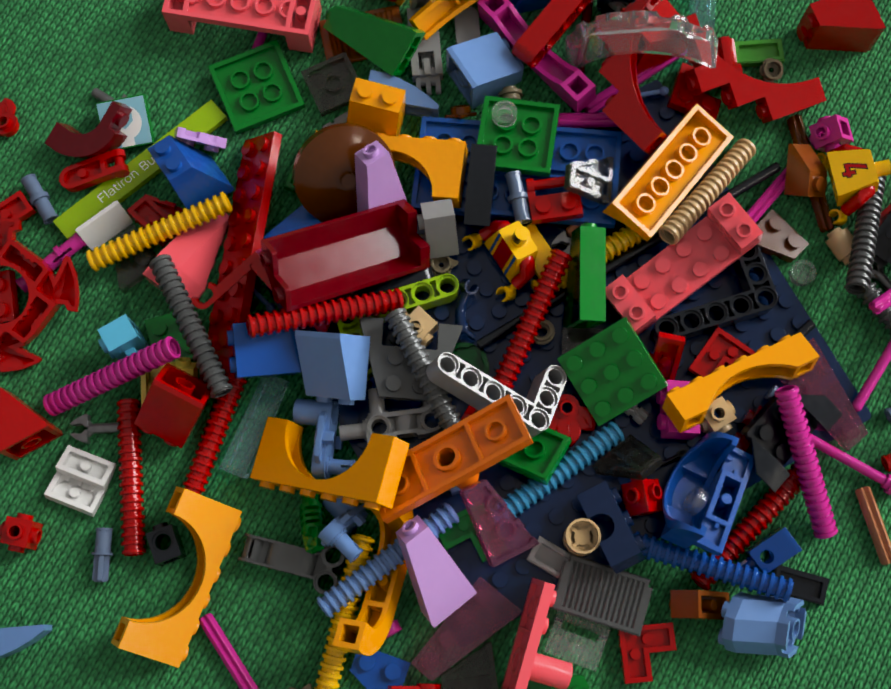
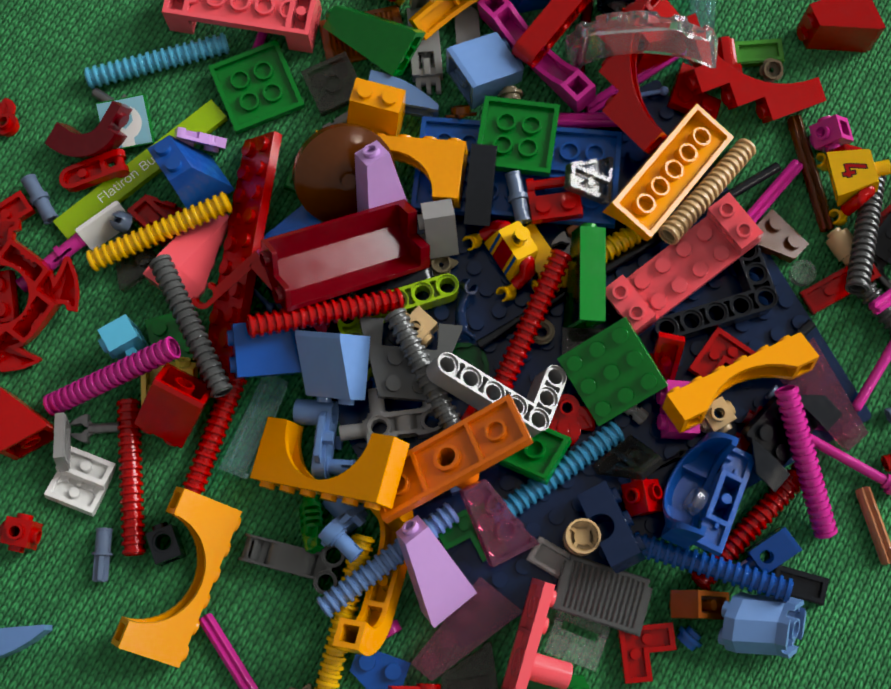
clear tile [492,100,517,127] -> none
dark orange slope [784,144,827,197] -> none
none -> light grey tile [53,412,71,472]
none -> medium azure piece [84,32,230,89]
none -> sand blue hinge [110,211,133,233]
none -> blue plate [676,625,703,651]
none -> red tile [799,263,882,316]

